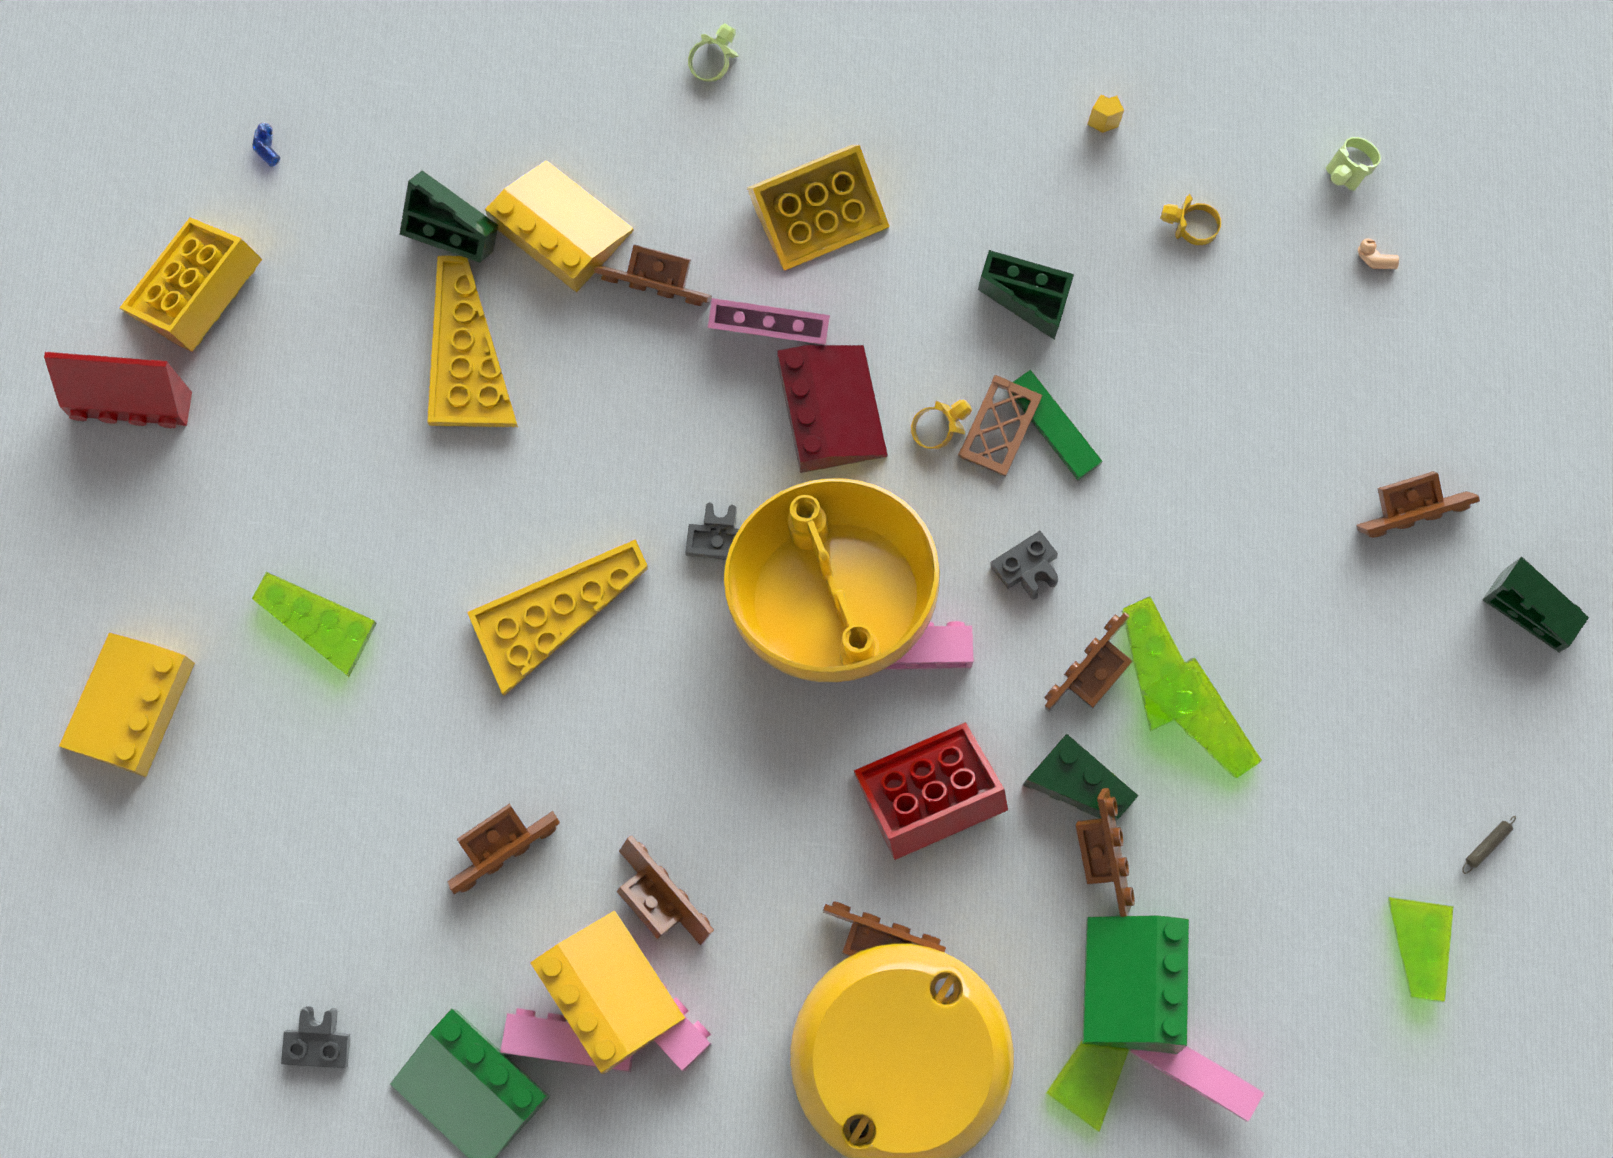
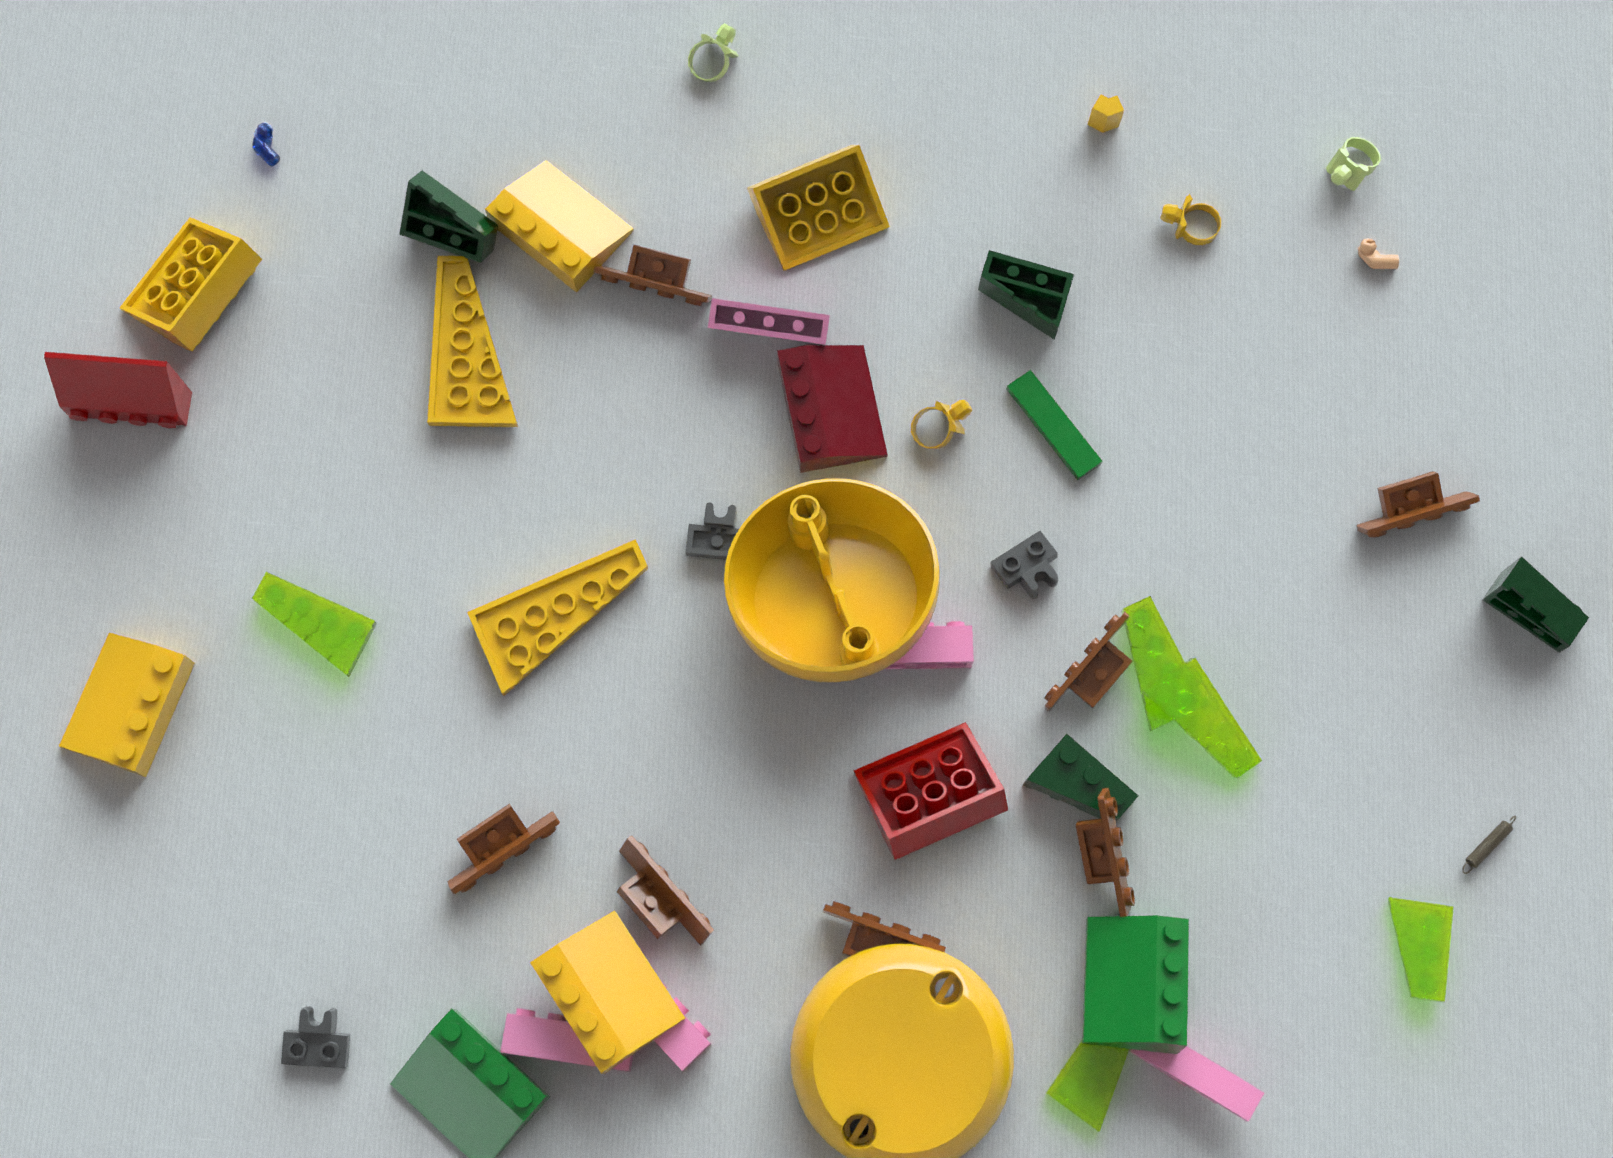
nougat window [958,375,1042,477] -> none

